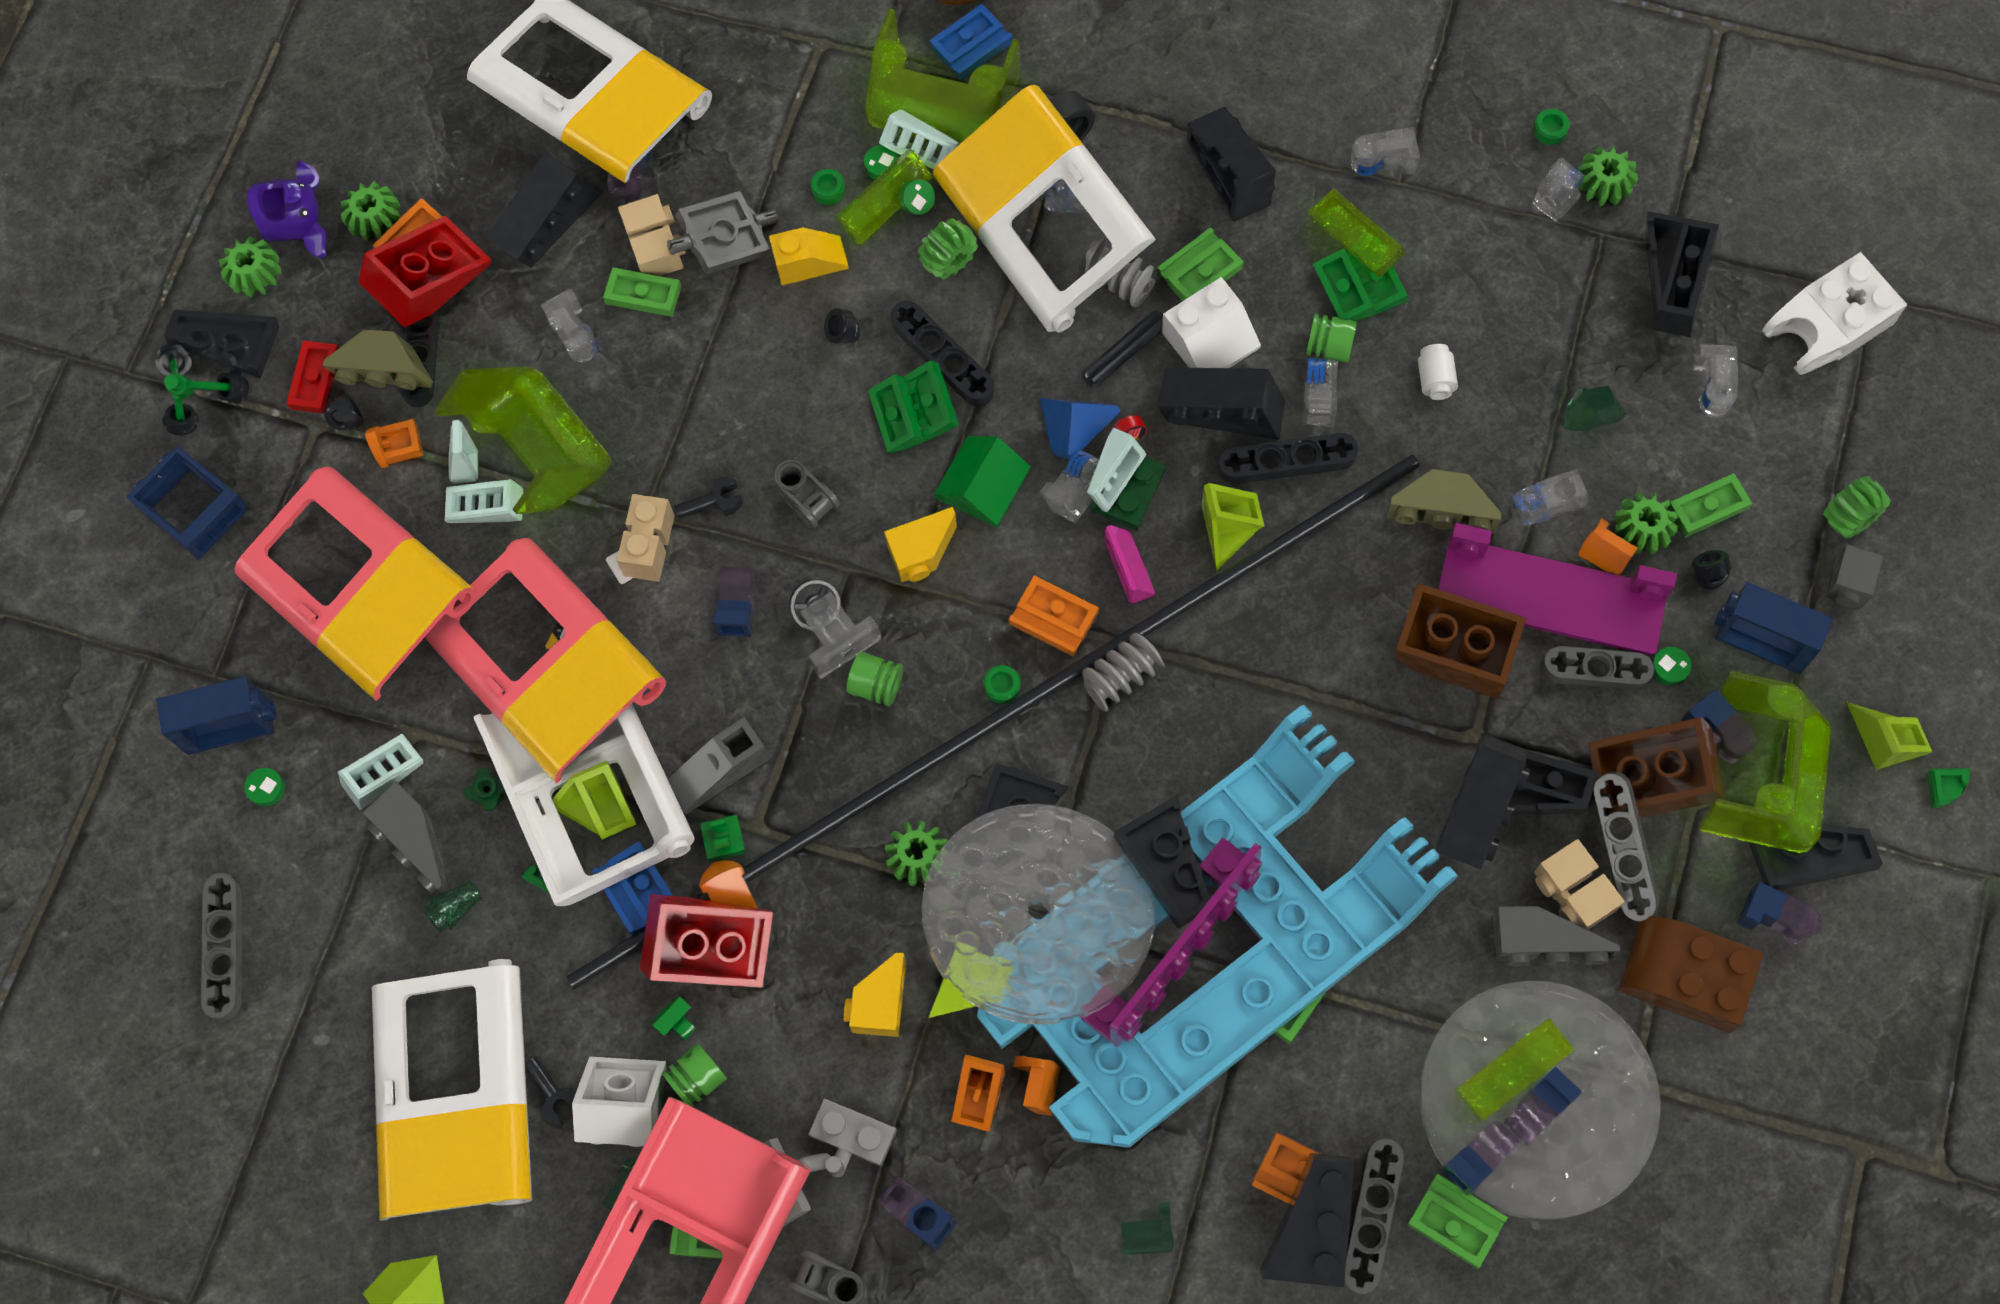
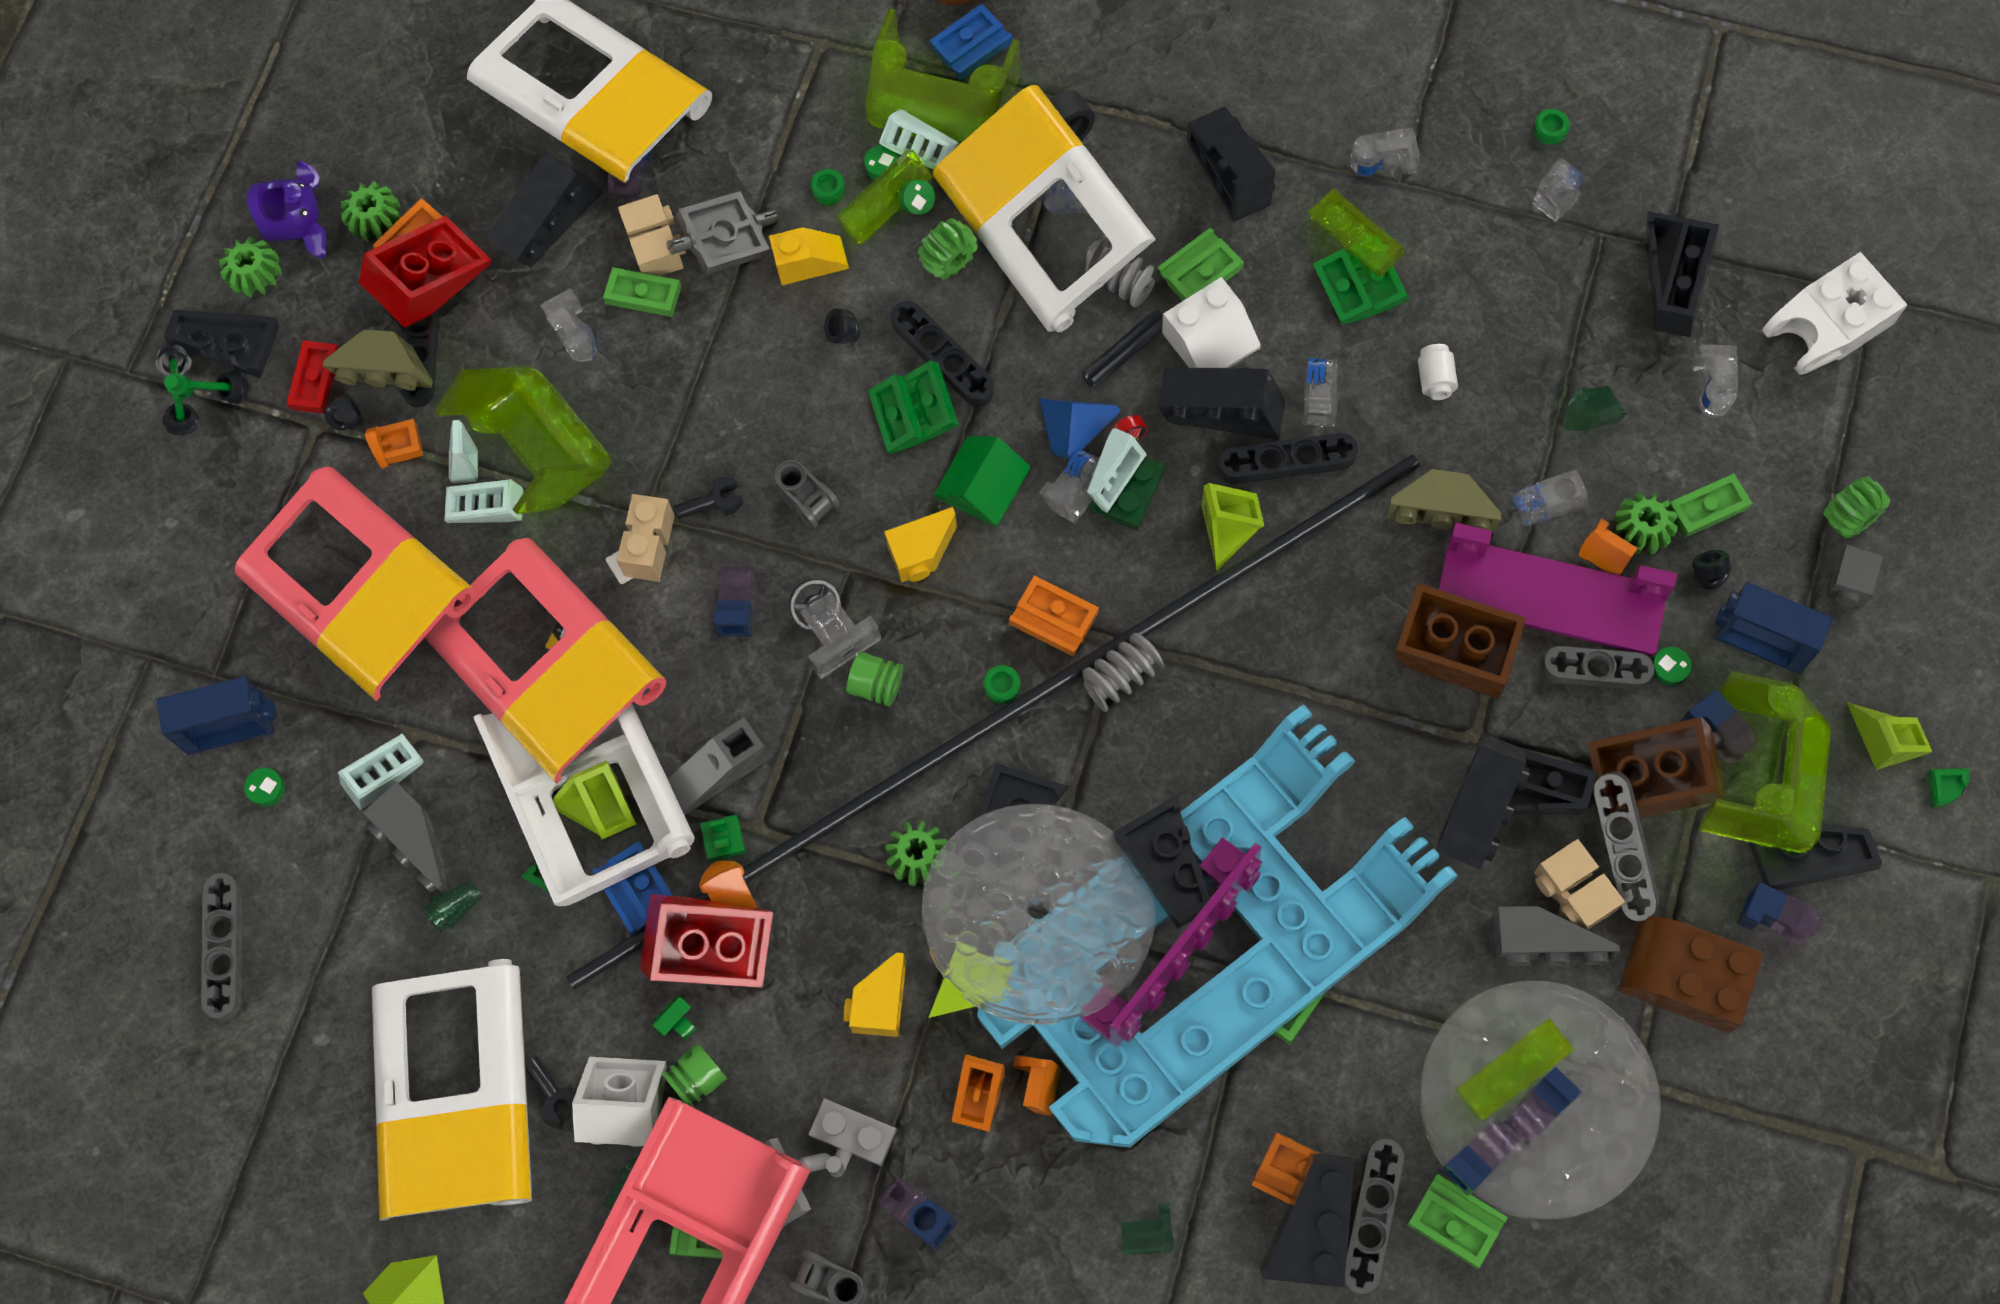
dark blue window [126,445,249,561] -> none
dark green plate [464,768,506,811] -> none
dark pink slope [1104,525,1155,604] -> none
bright green piece [1306,313,1357,363] -> none
bright green gear [1578,145,1638,207] -> none

